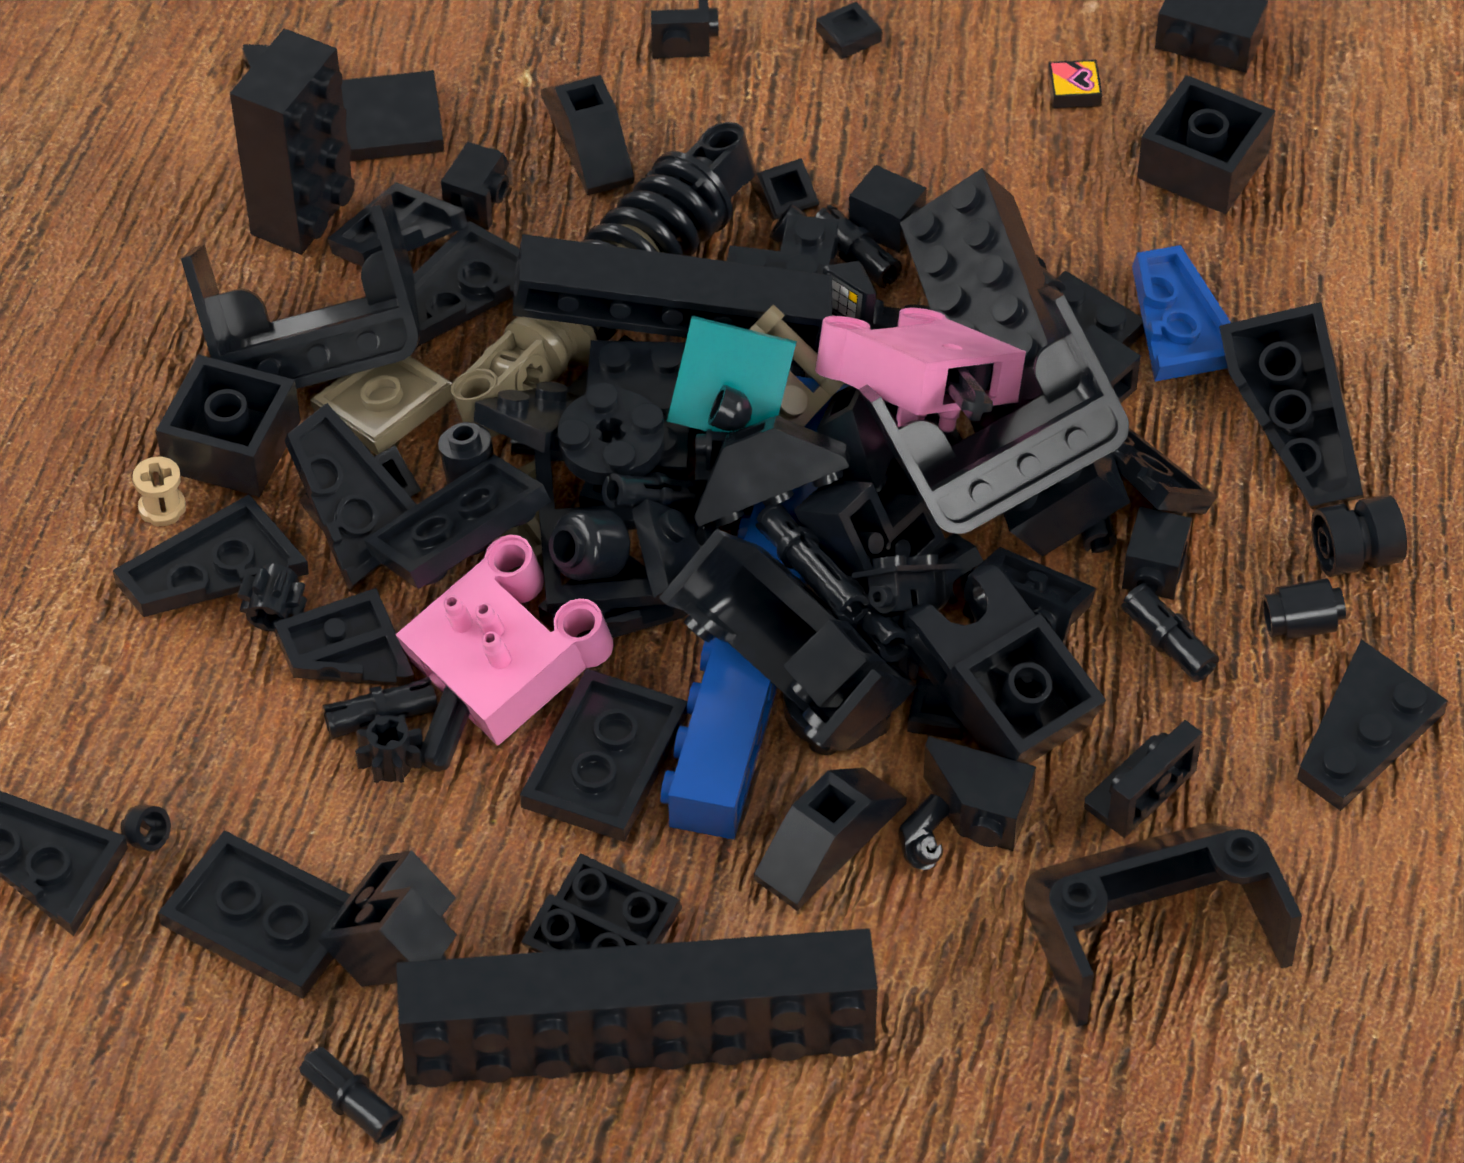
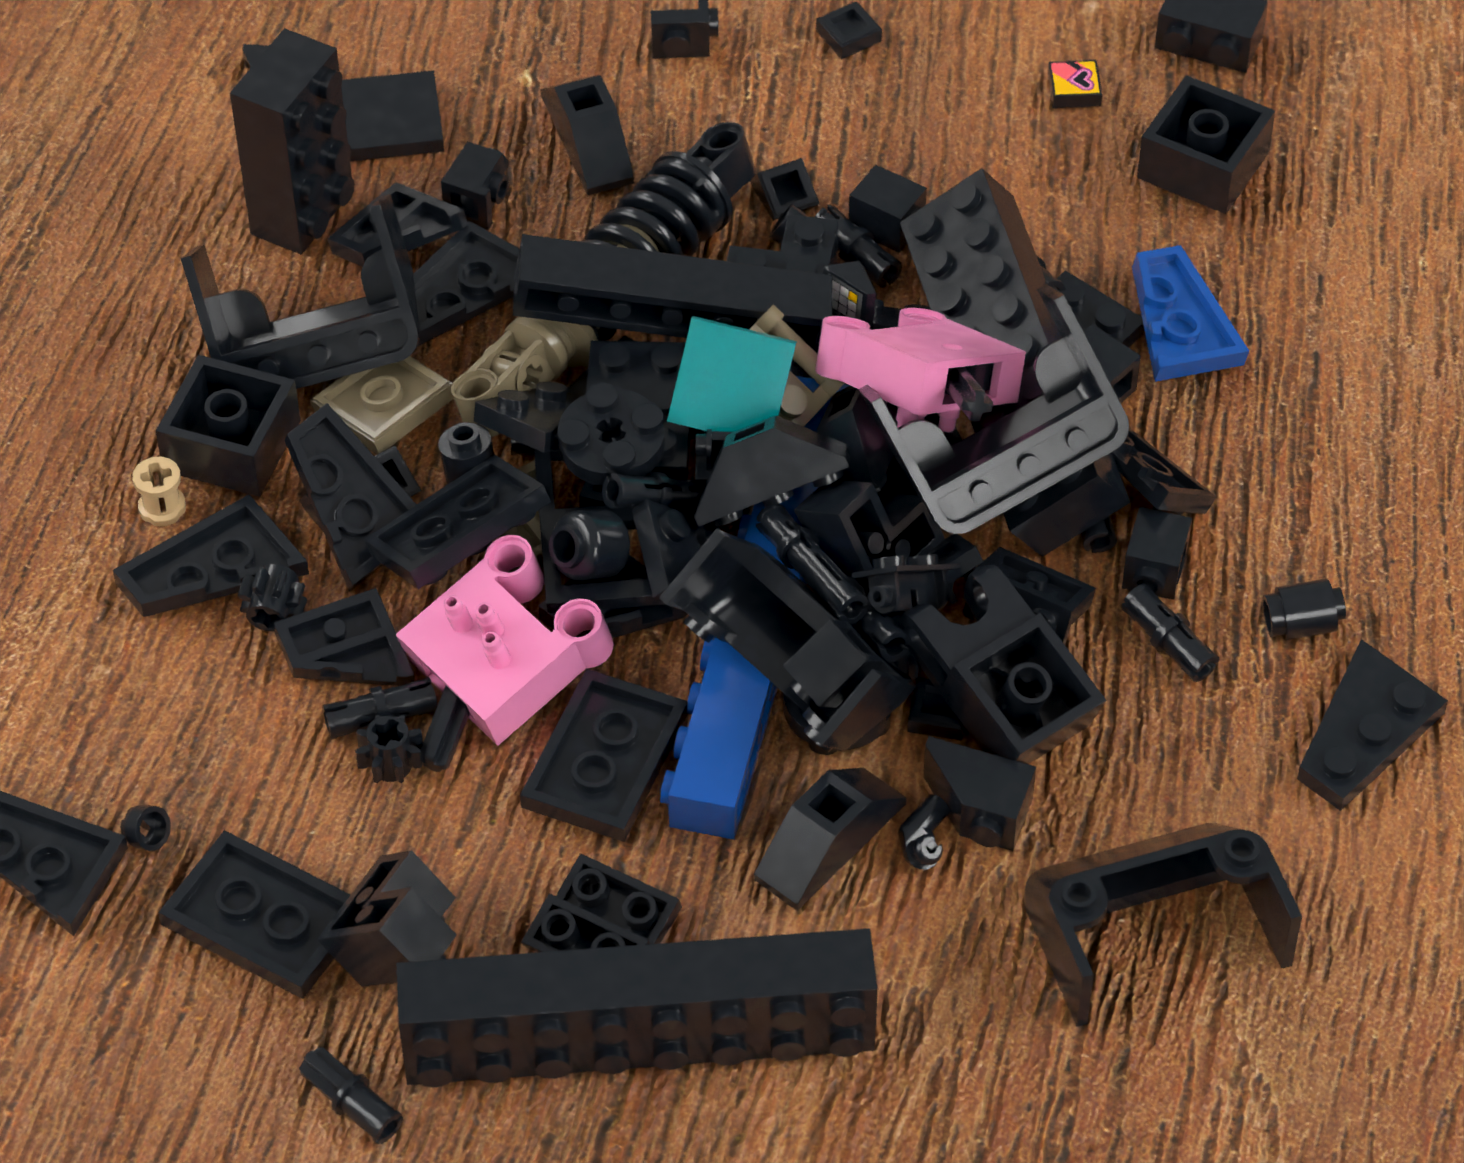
black hinge [708,385,752,432] -> none
black bracket [1084,720,1202,838] -> none
black wedge [1219,302,1364,509] -> none
black wheel [1311,494,1407,577] -> none

